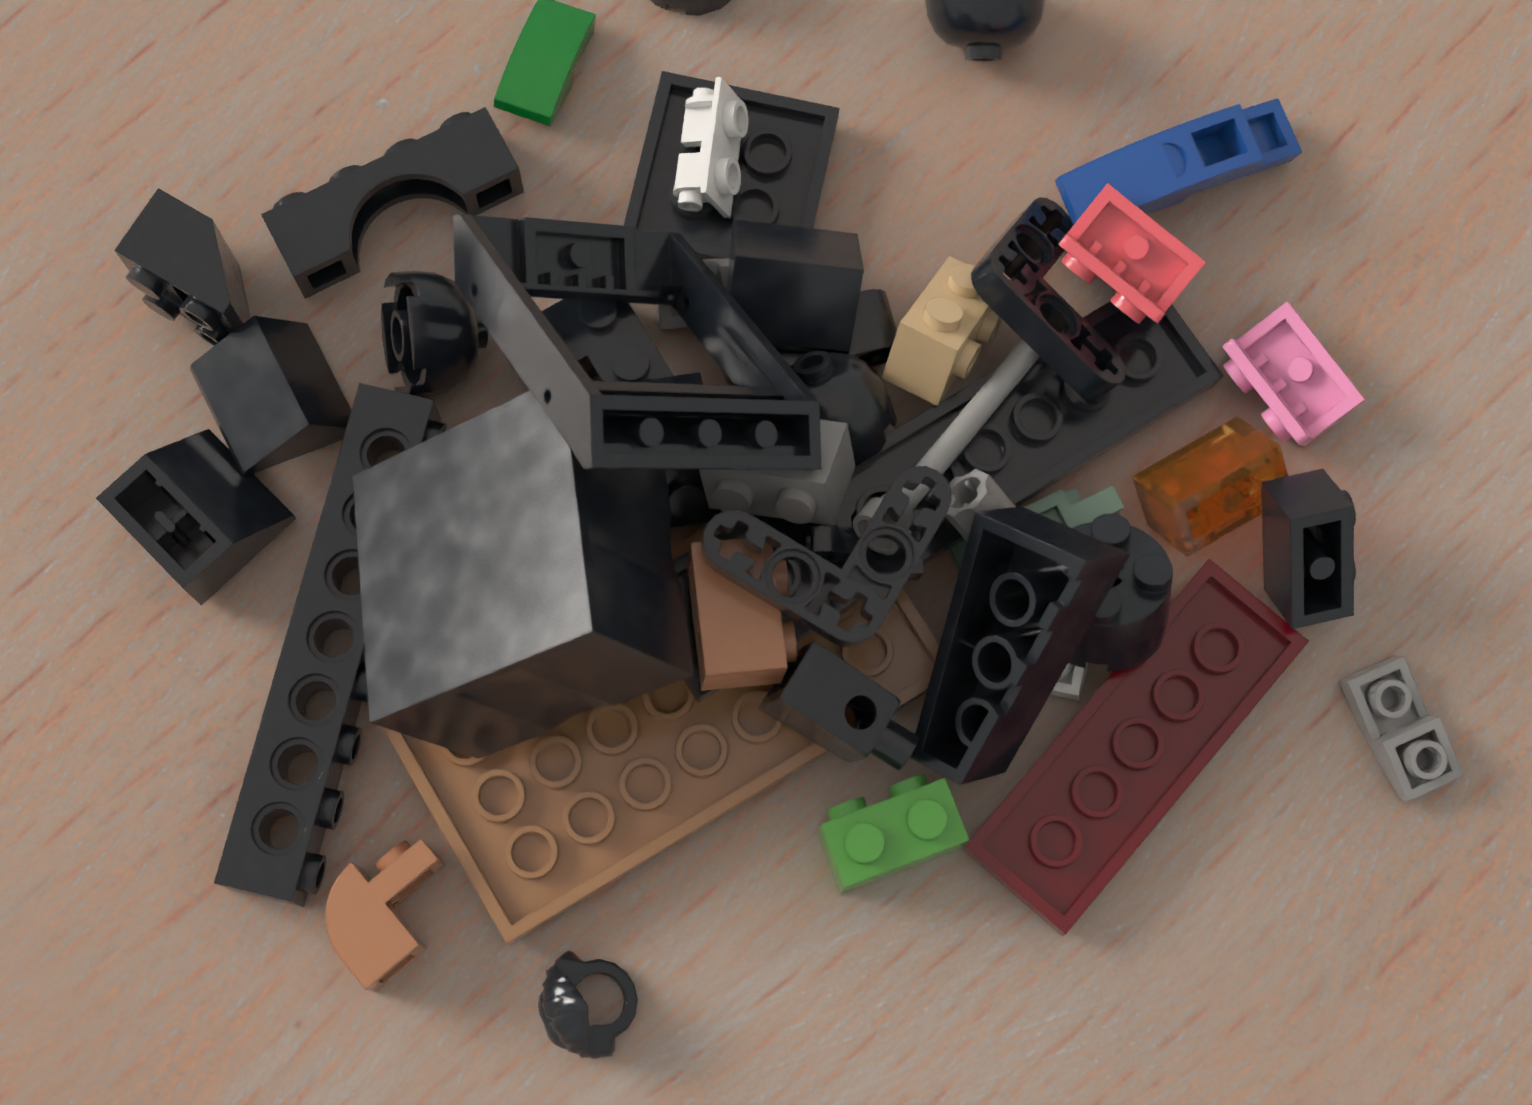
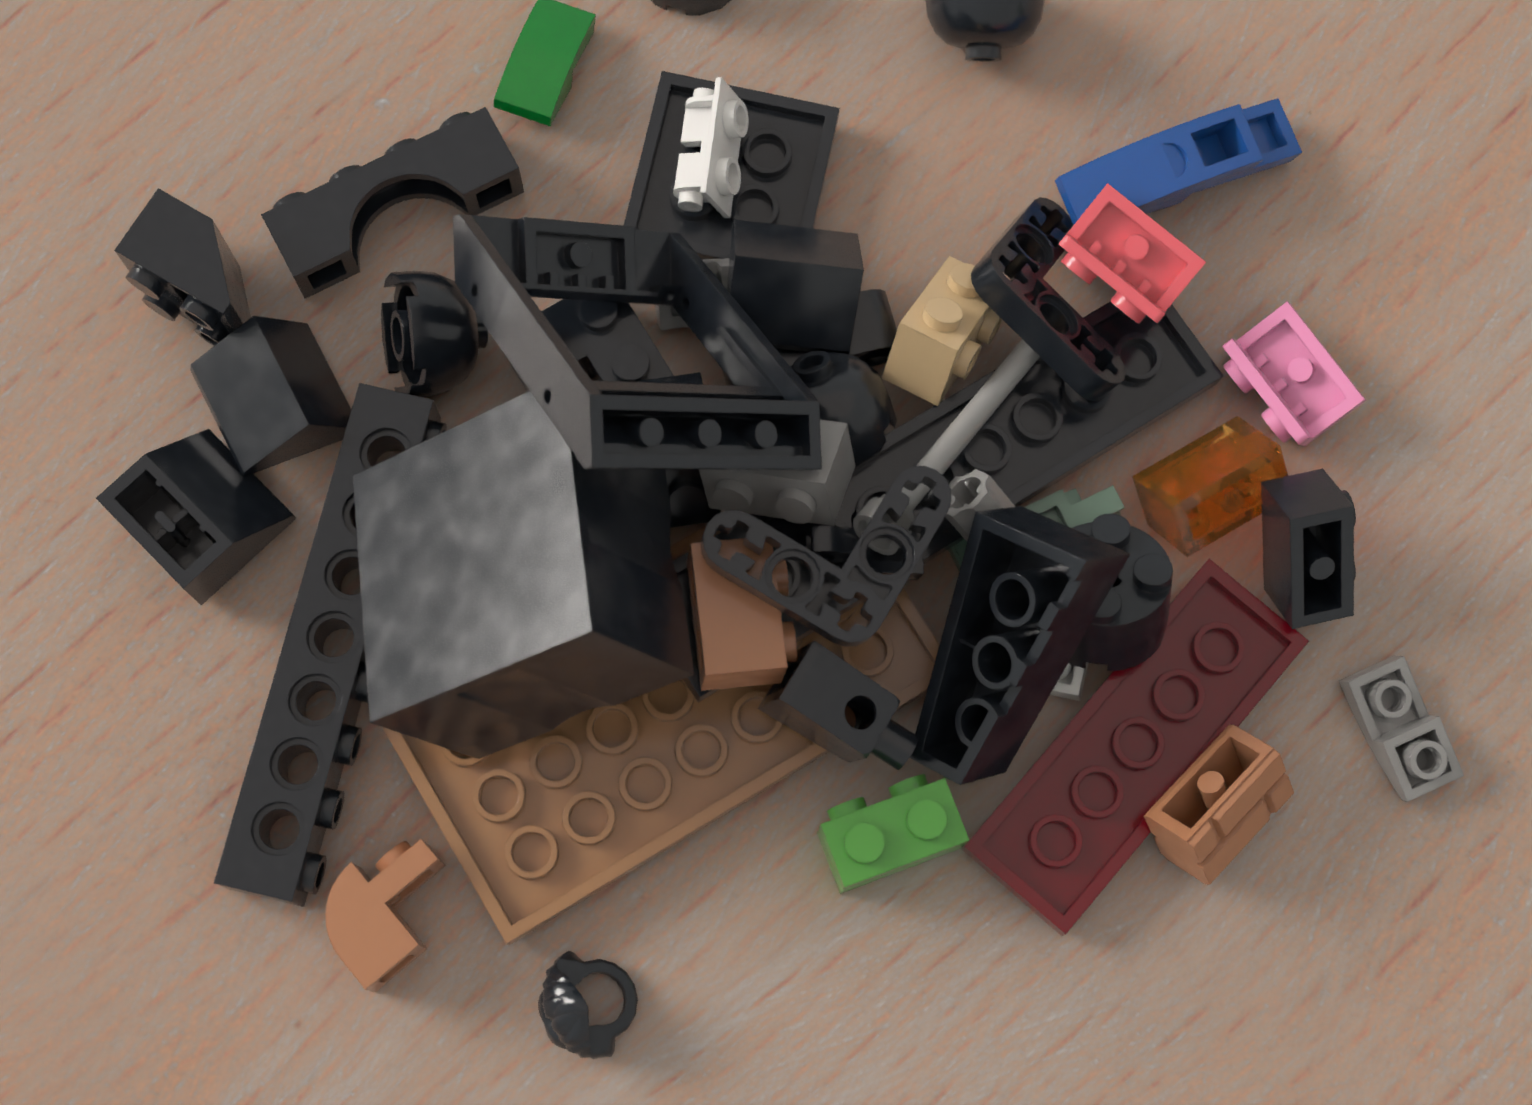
none -> nougat brick [1144,724,1294,885]

